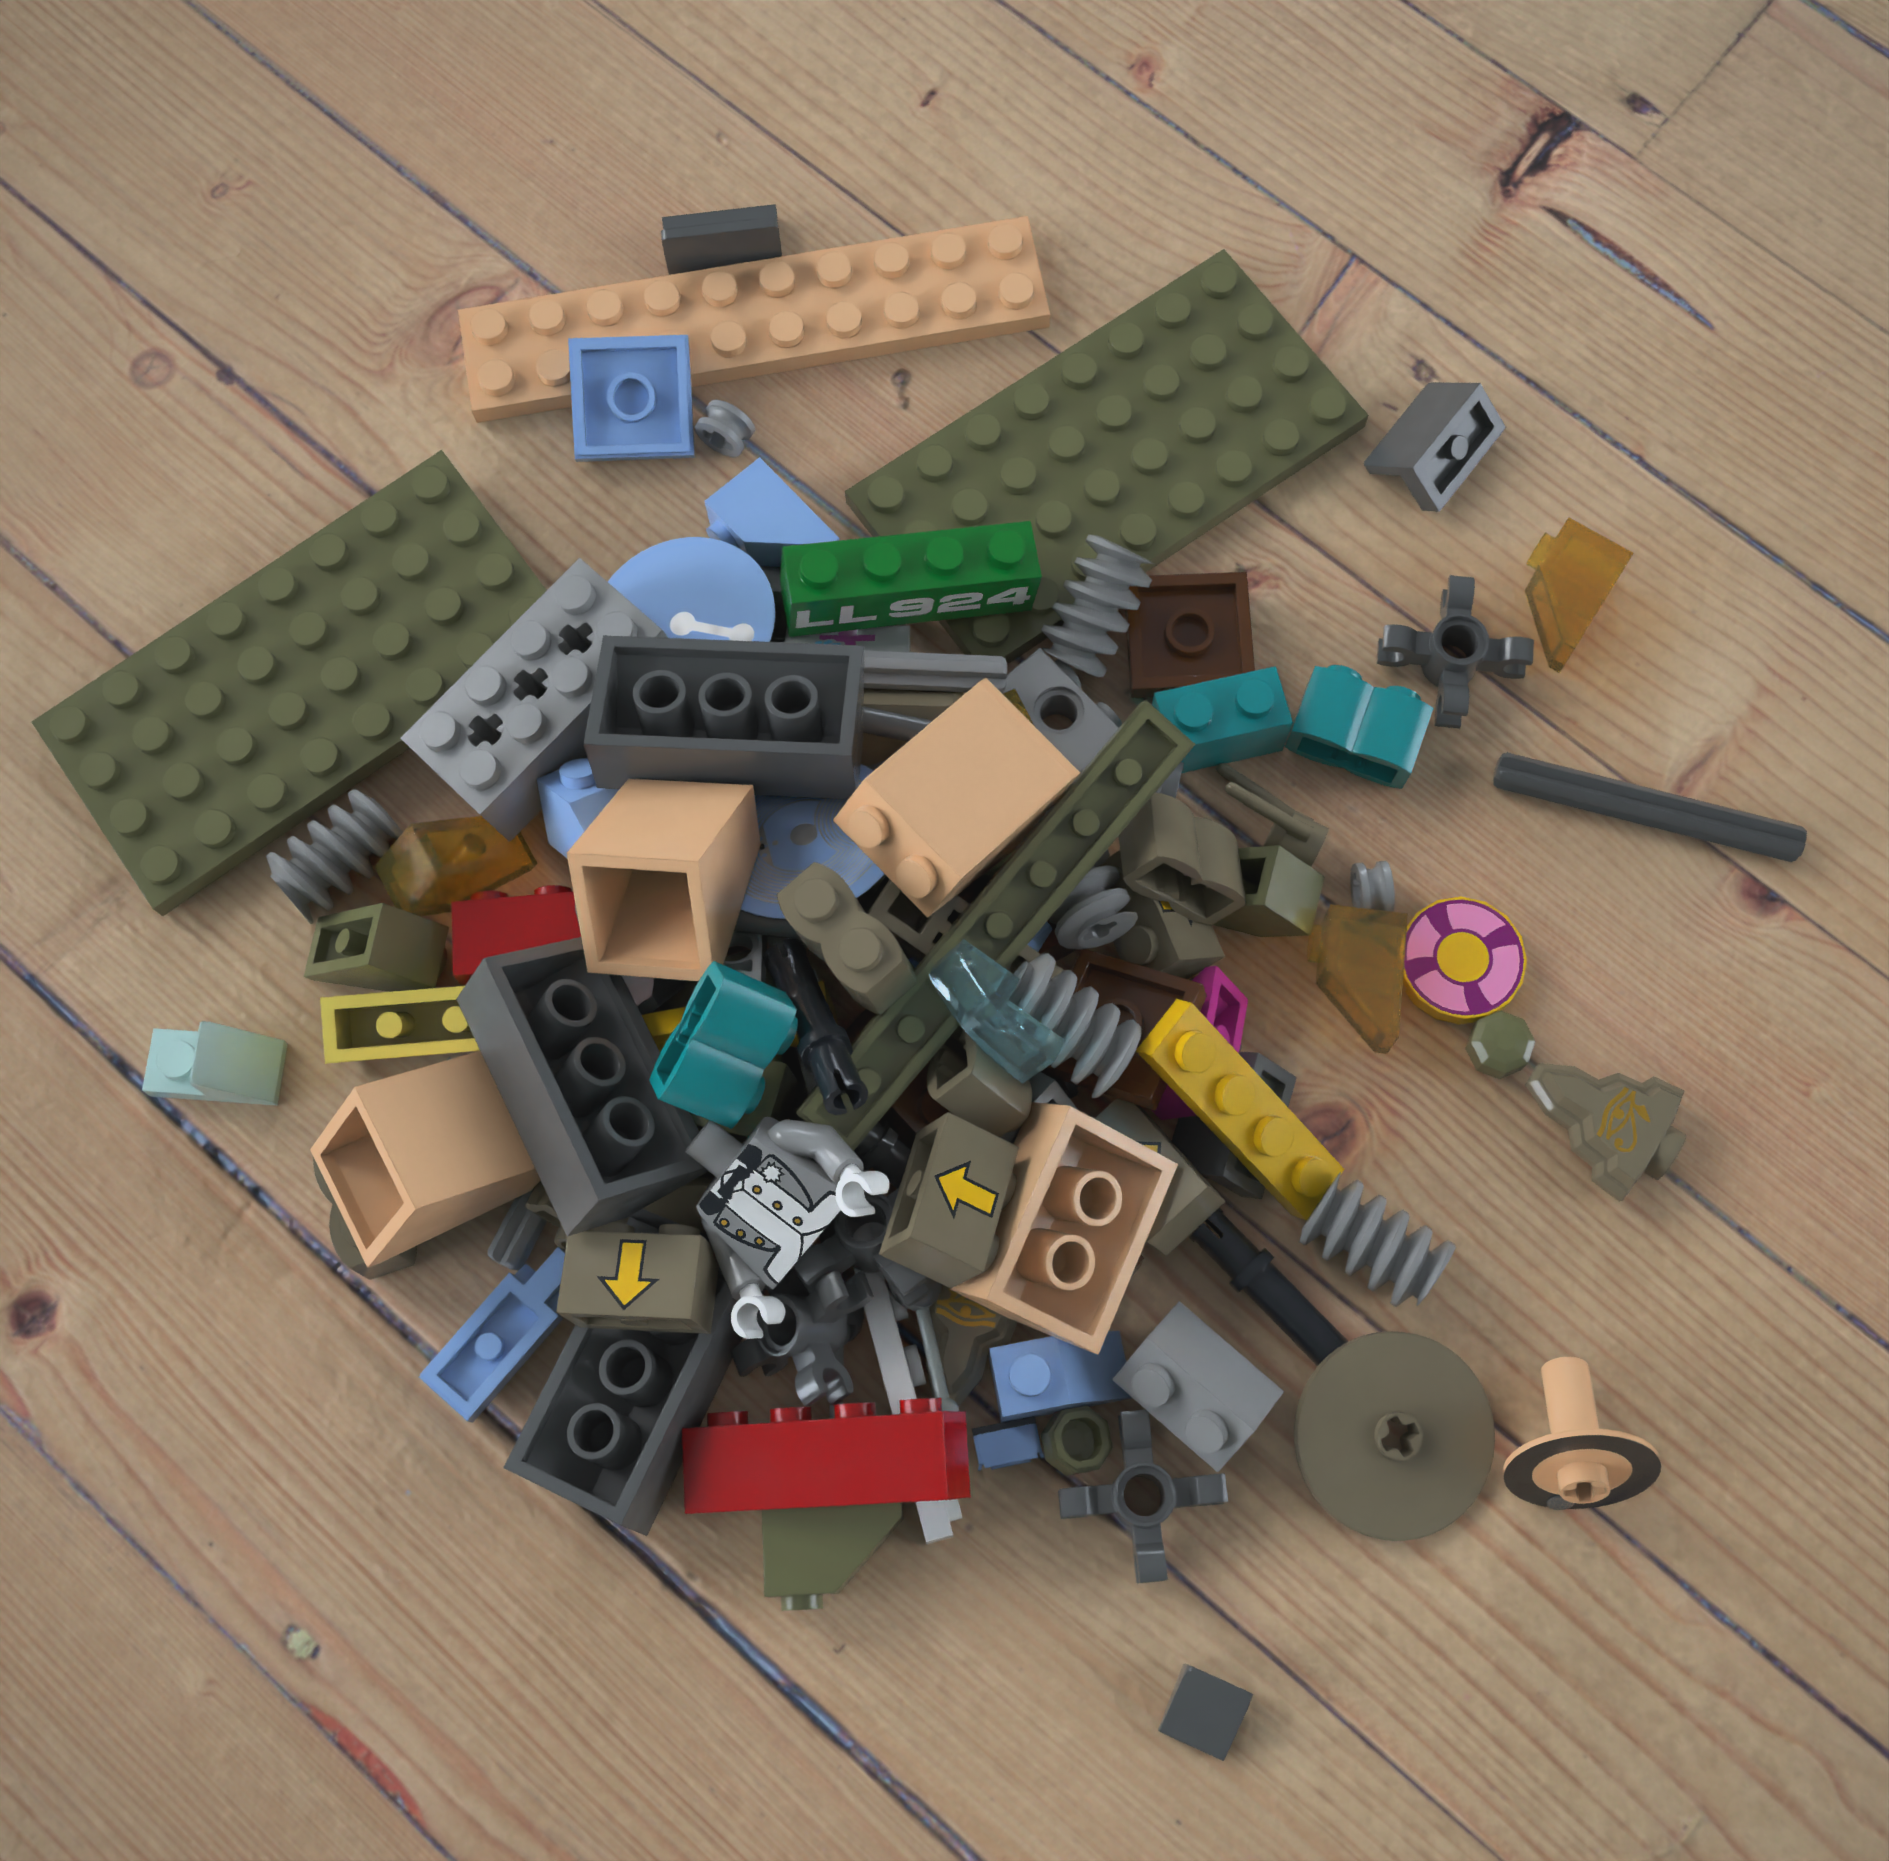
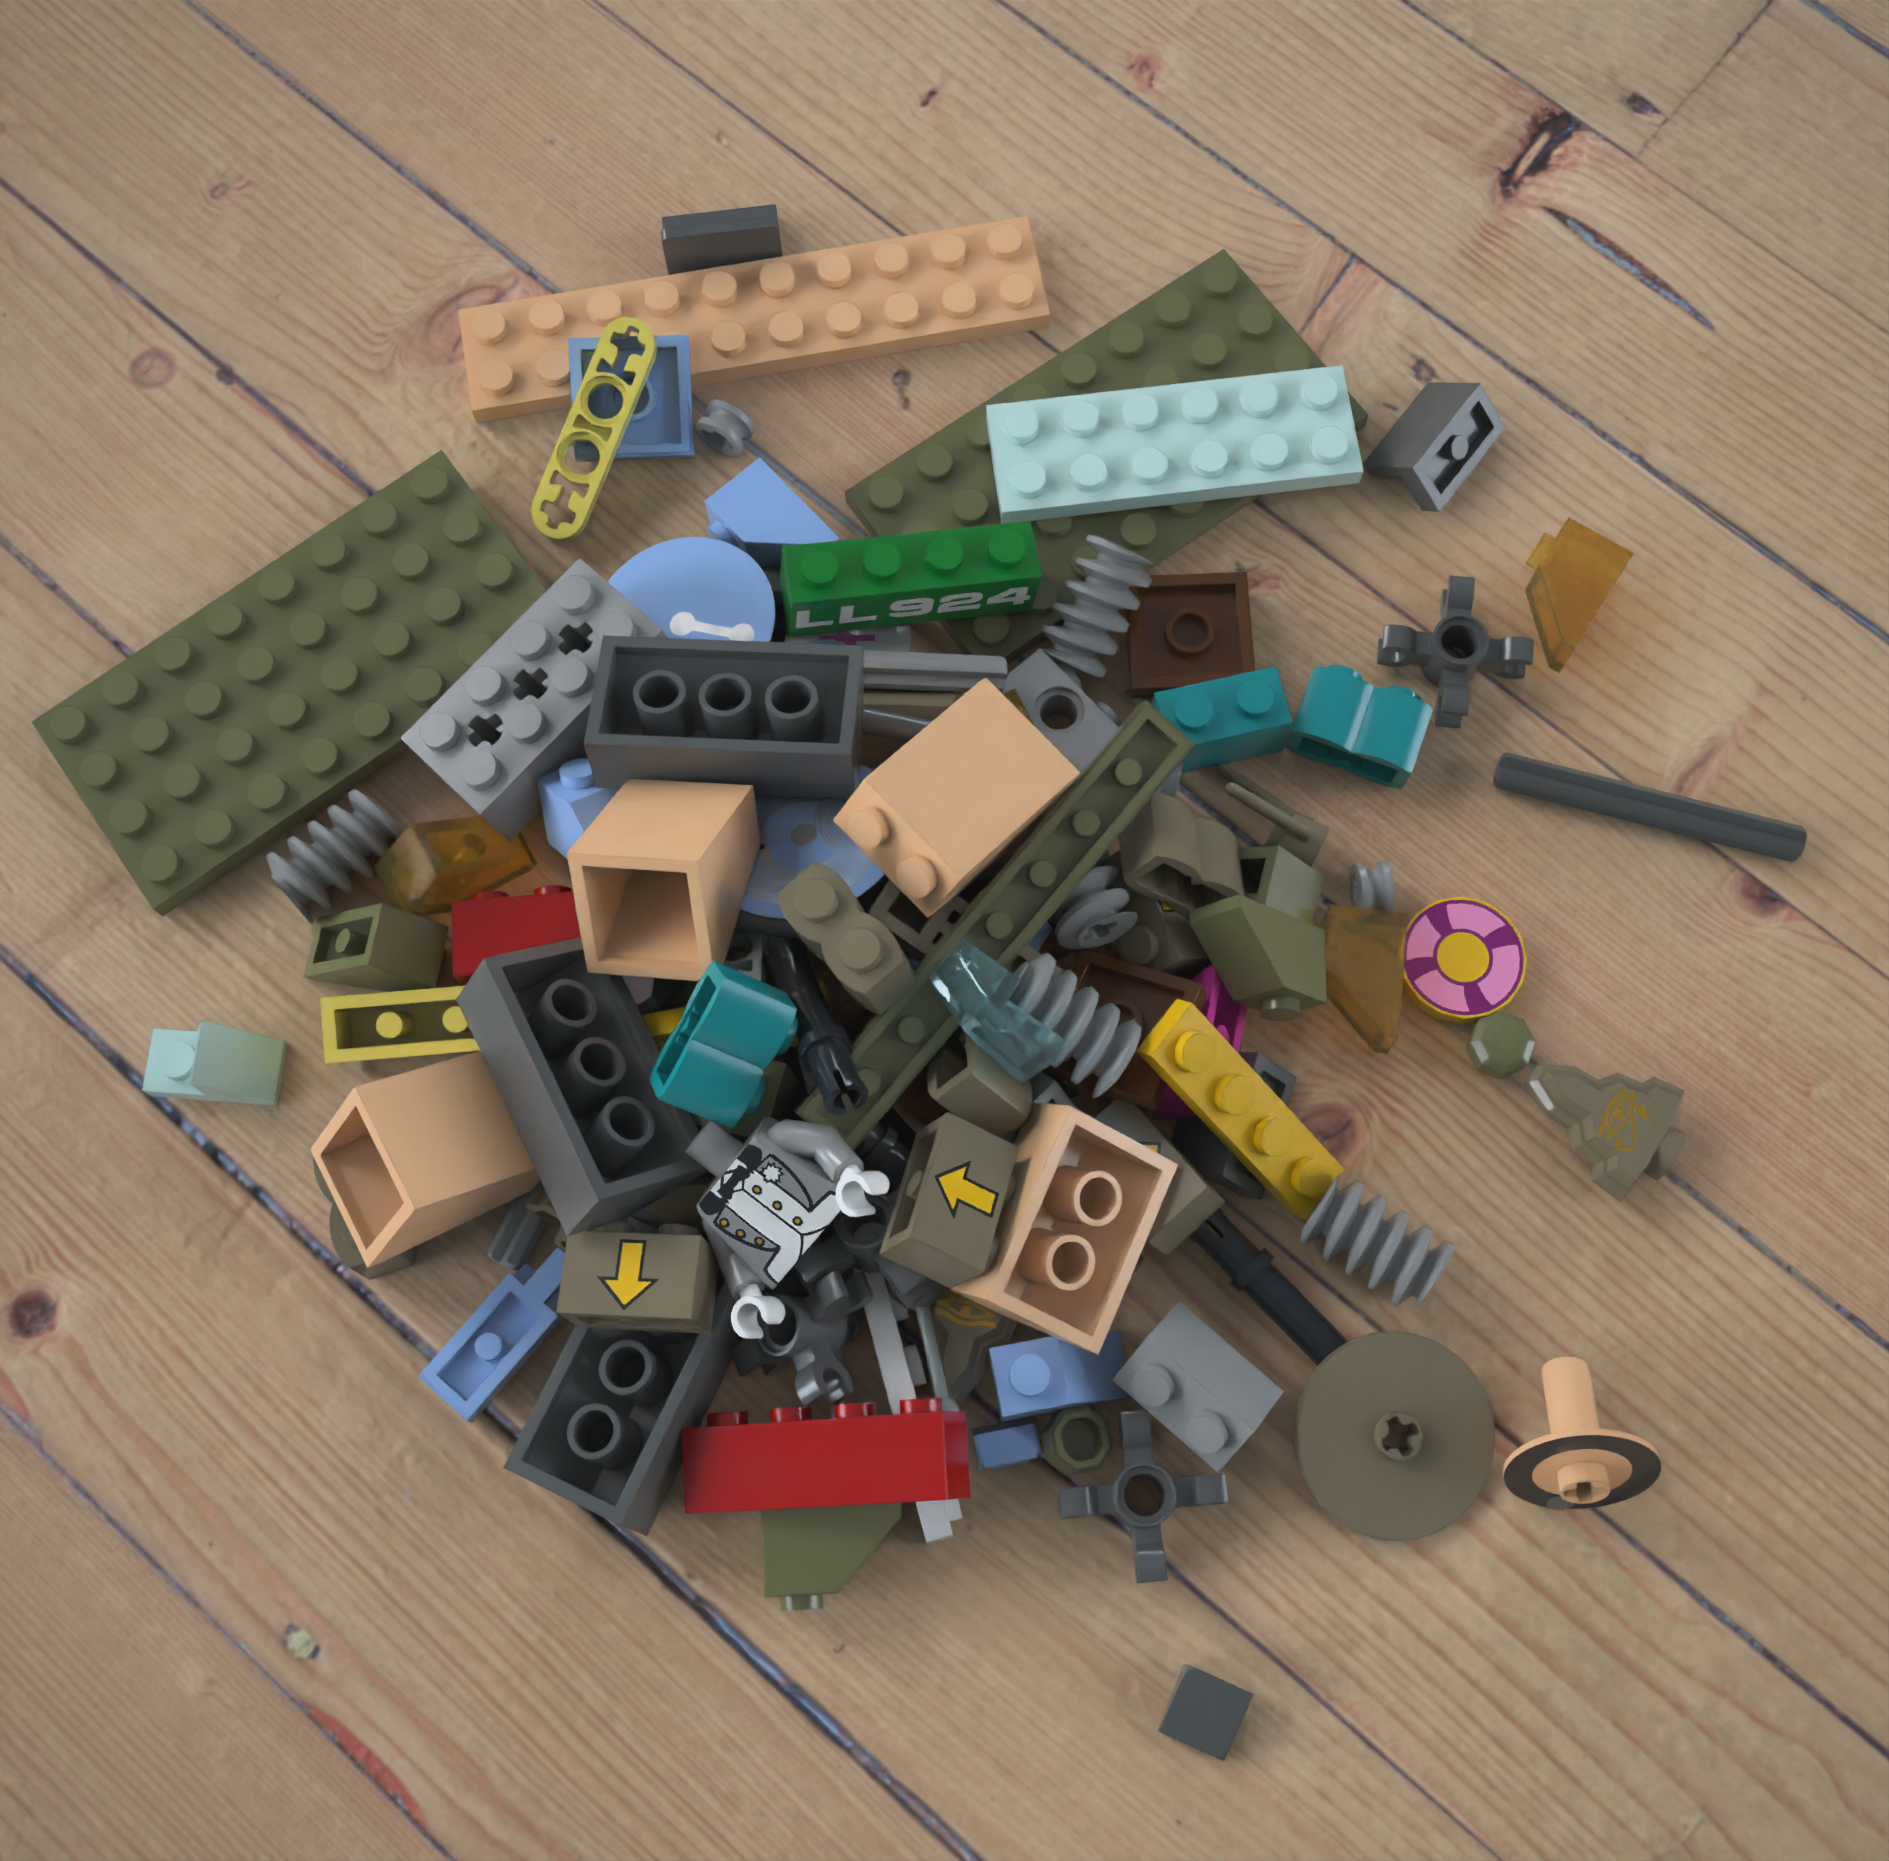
none -> light yellow beam [531,316,657,542]
none -> light aqua plate [986,365,1364,524]
none -> olive slope [1189,894,1327,1021]

